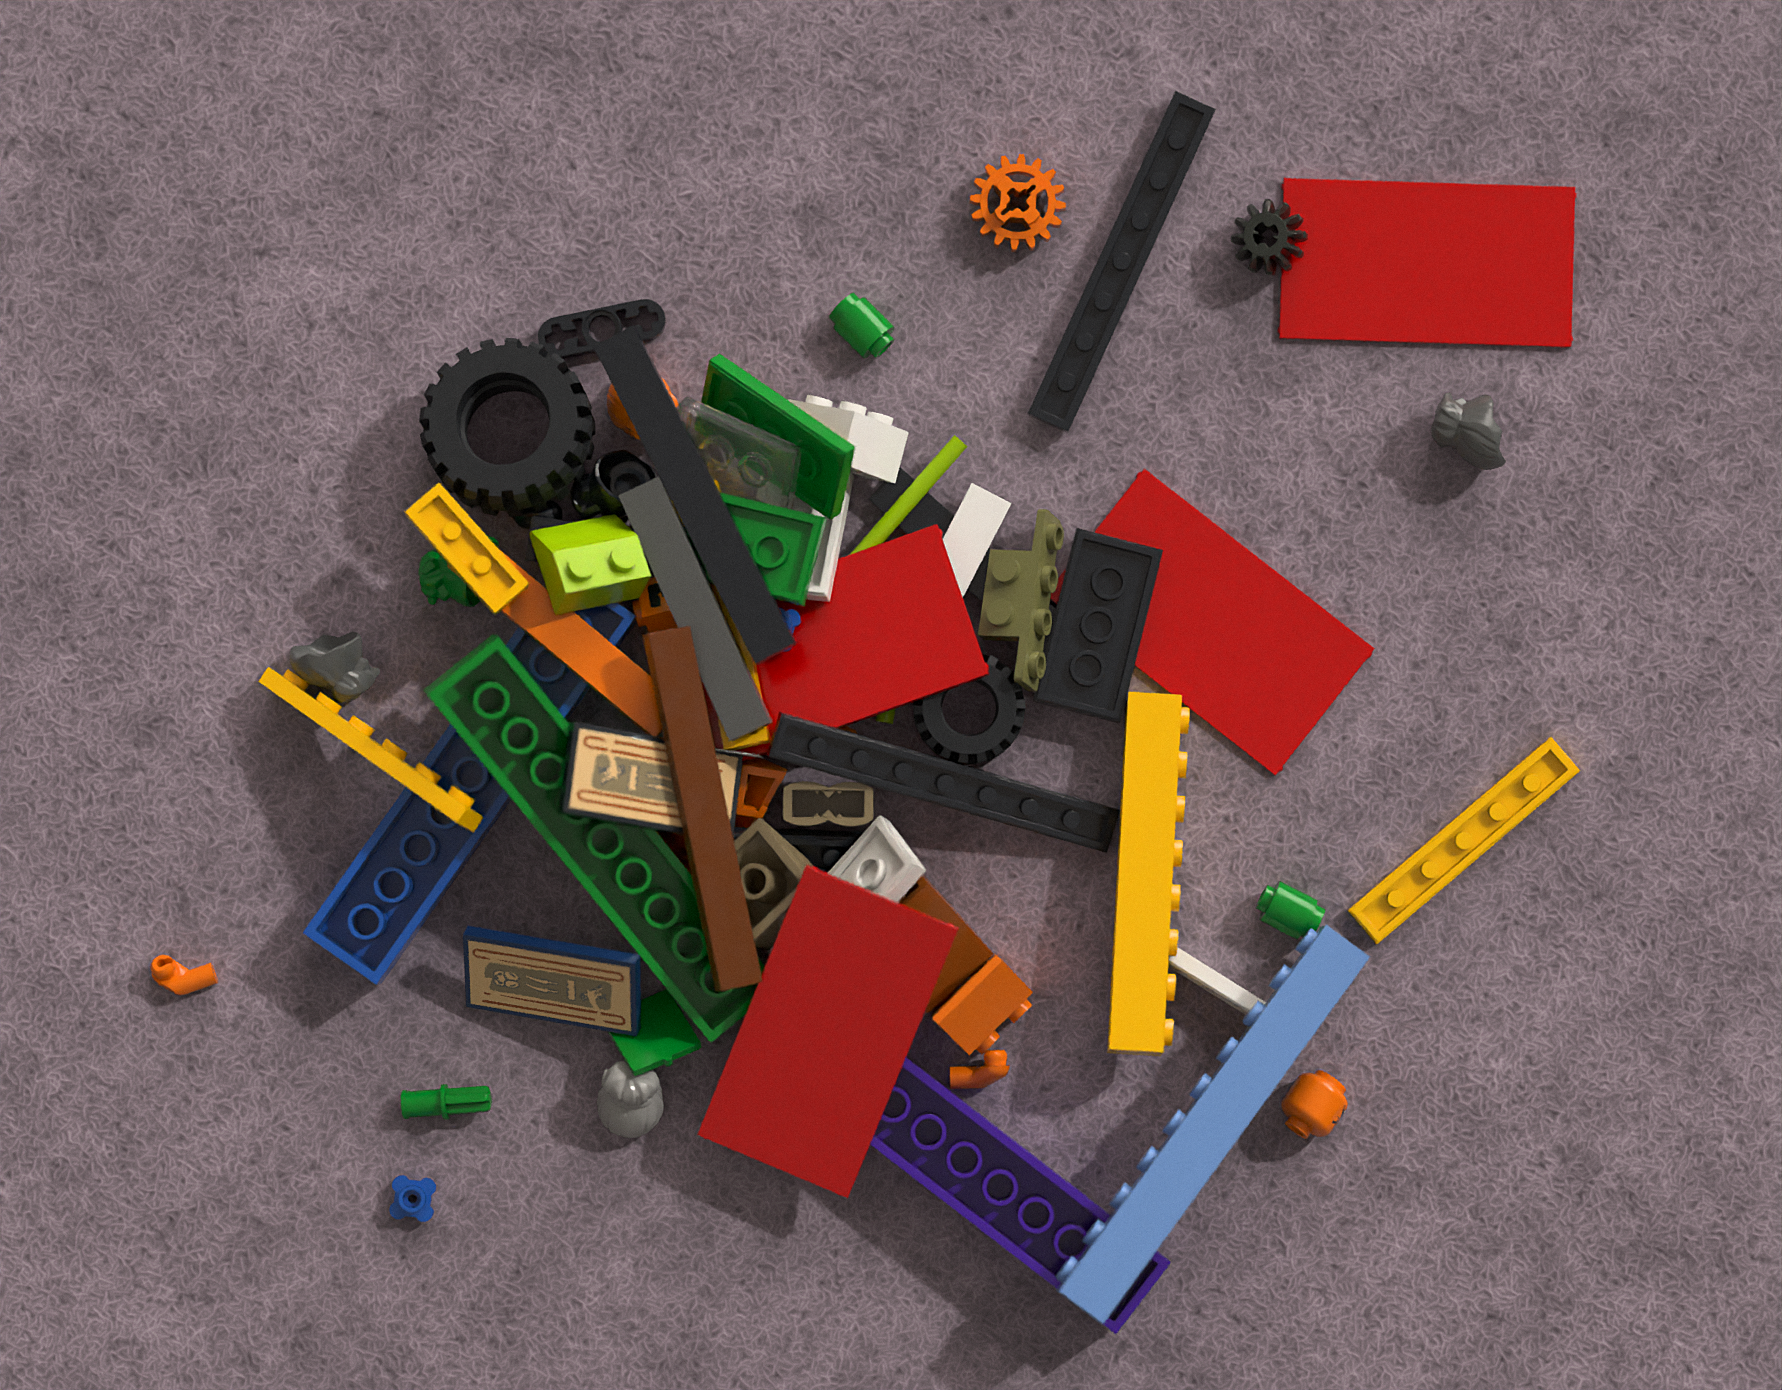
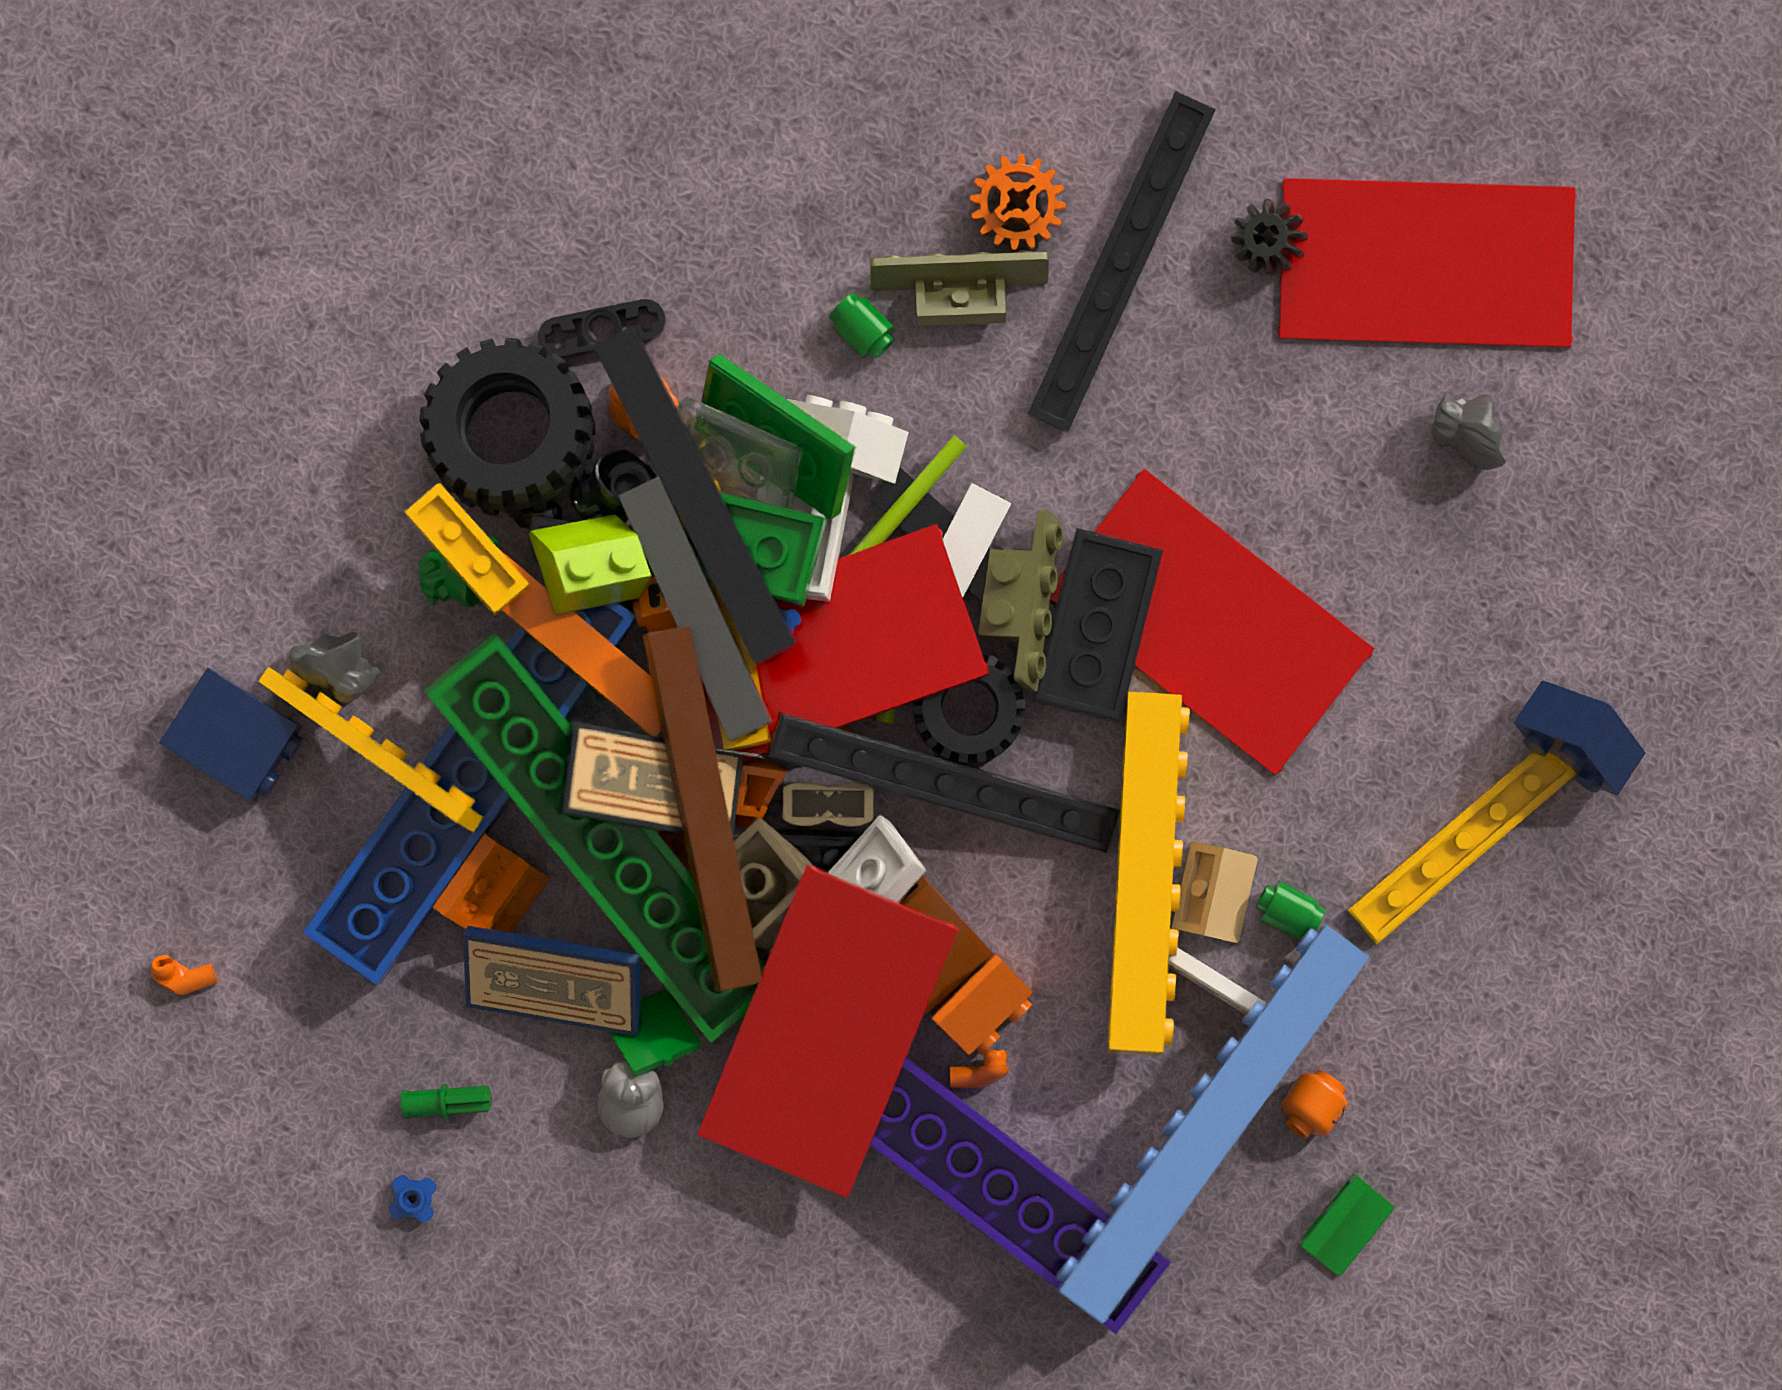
none -> dark blue brick [159,667,303,802]
none -> orange slope [433,834,550,933]
none -> olive bracket [870,250,1049,326]
none -> tan panel [1172,841,1258,943]
none -> green panel [1298,1173,1394,1275]
none -> dark blue brick [1513,680,1646,796]

